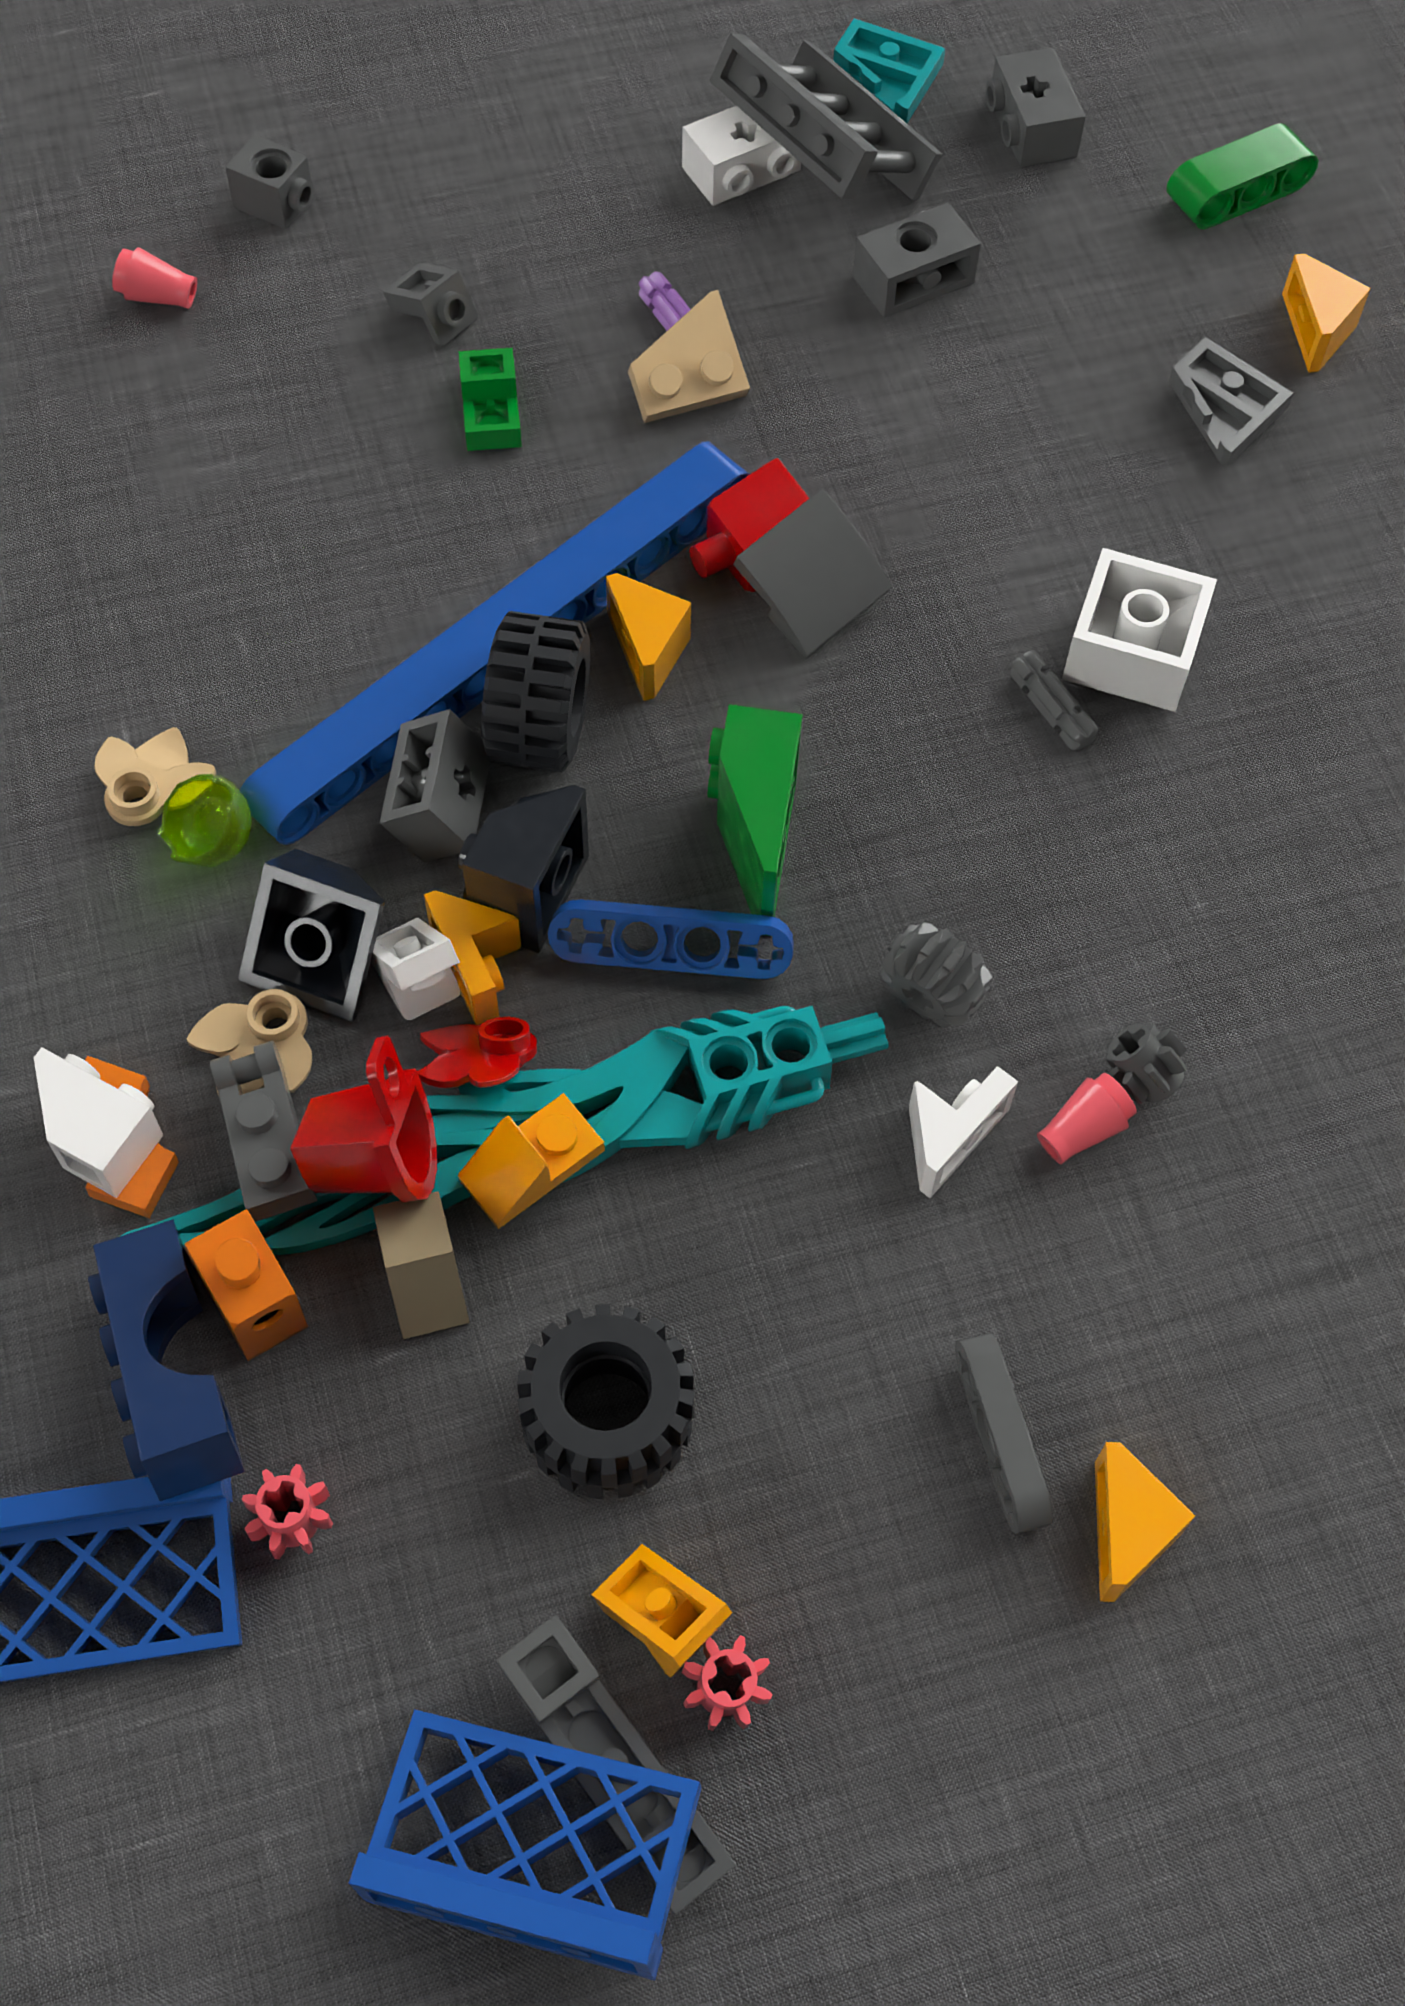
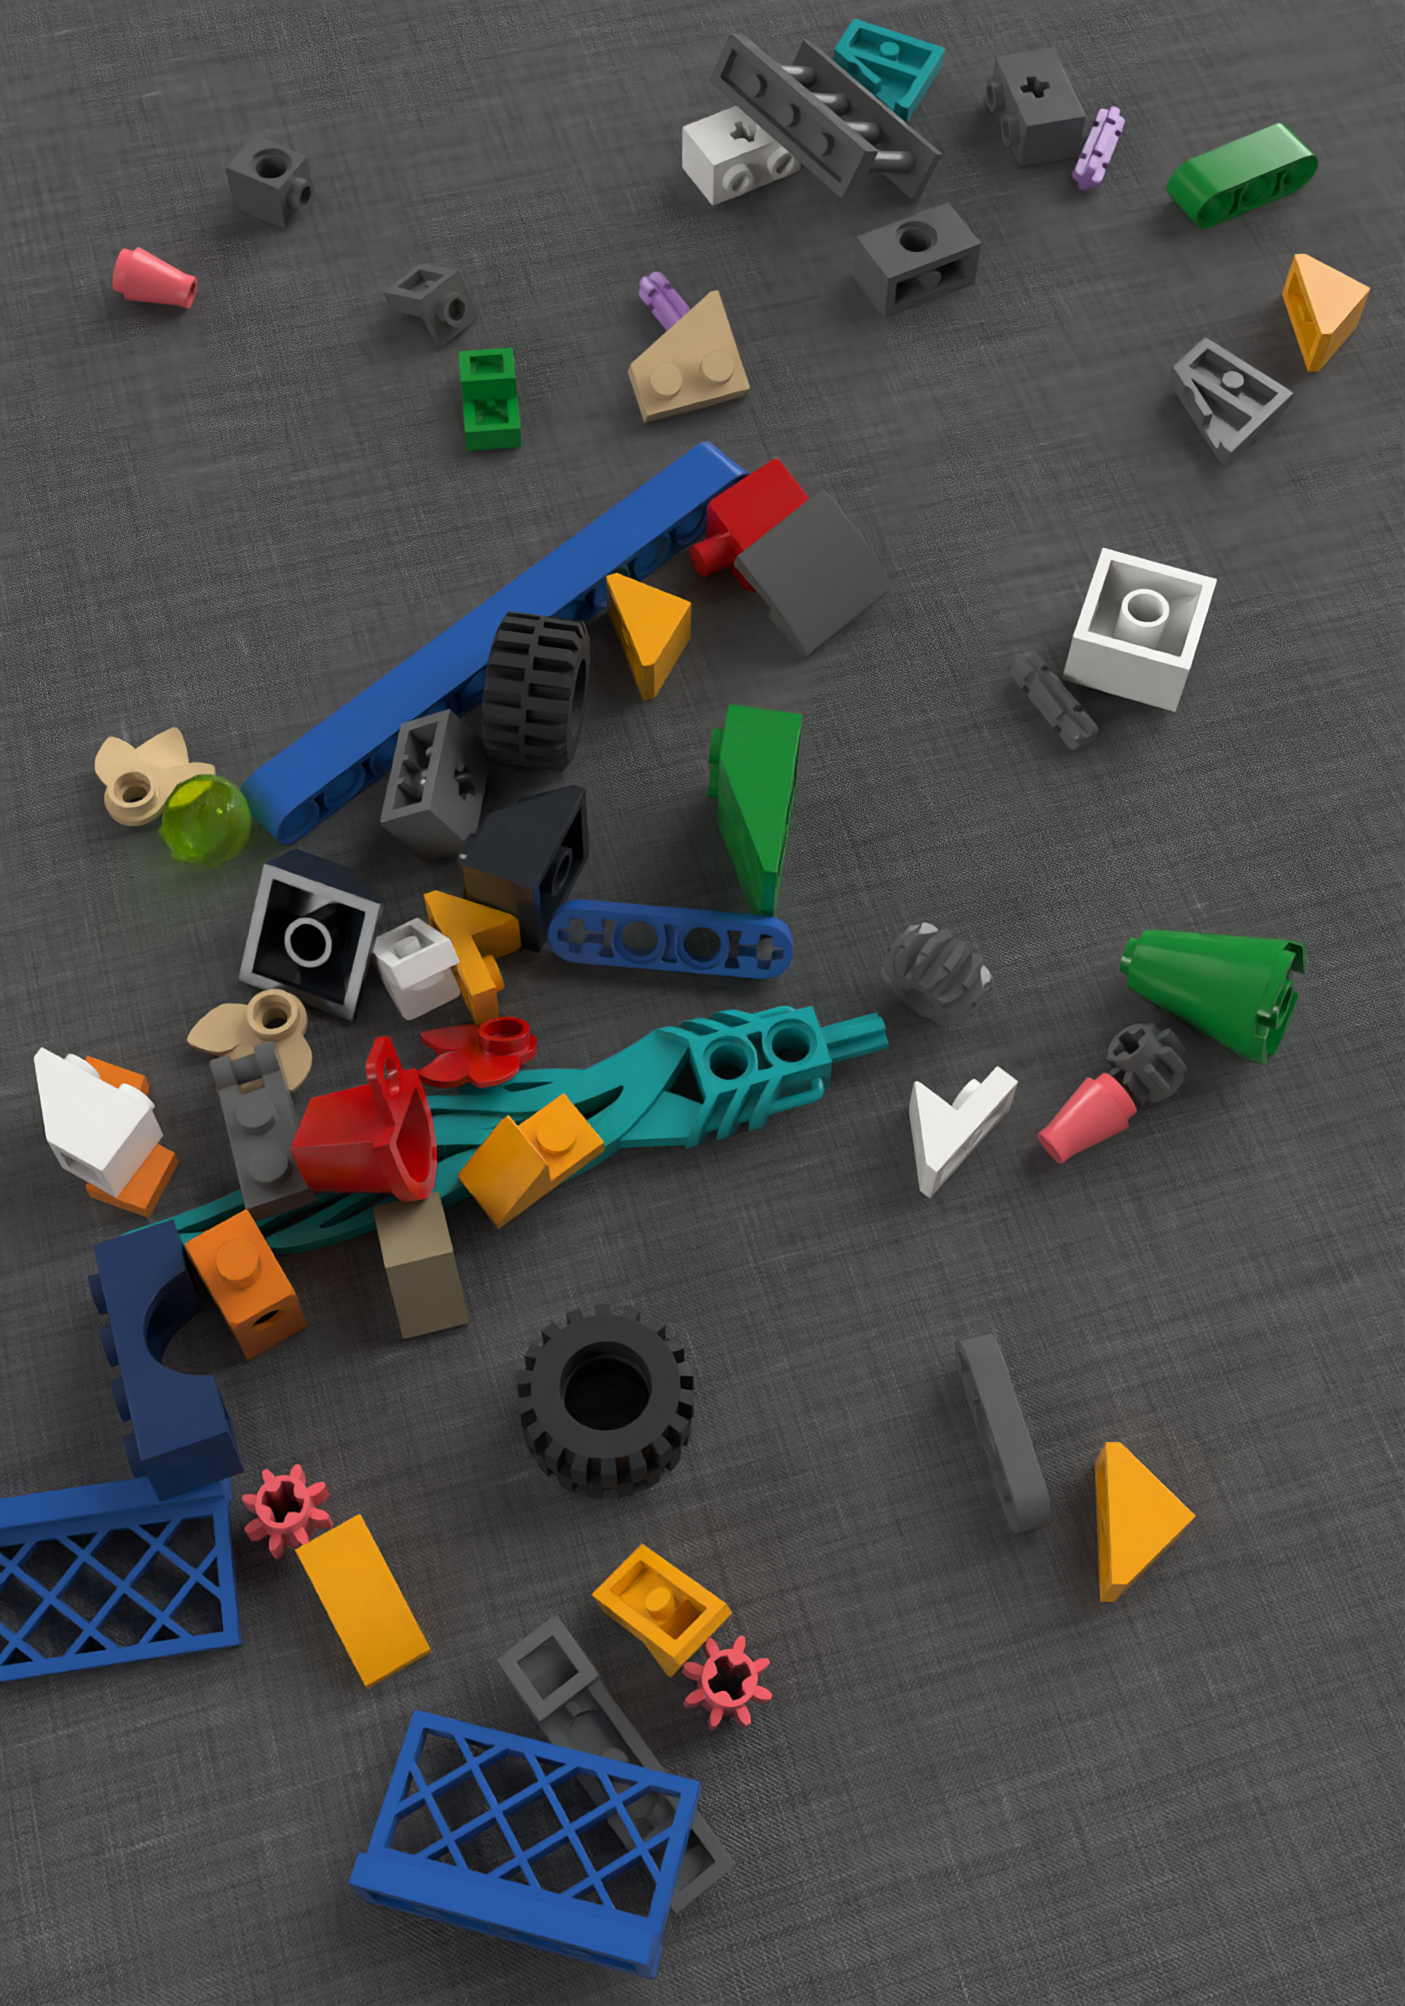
none -> light orange slope [295,1514,432,1689]
none -> axle [1072,106,1125,191]
none -> green cone [1120,929,1308,1067]

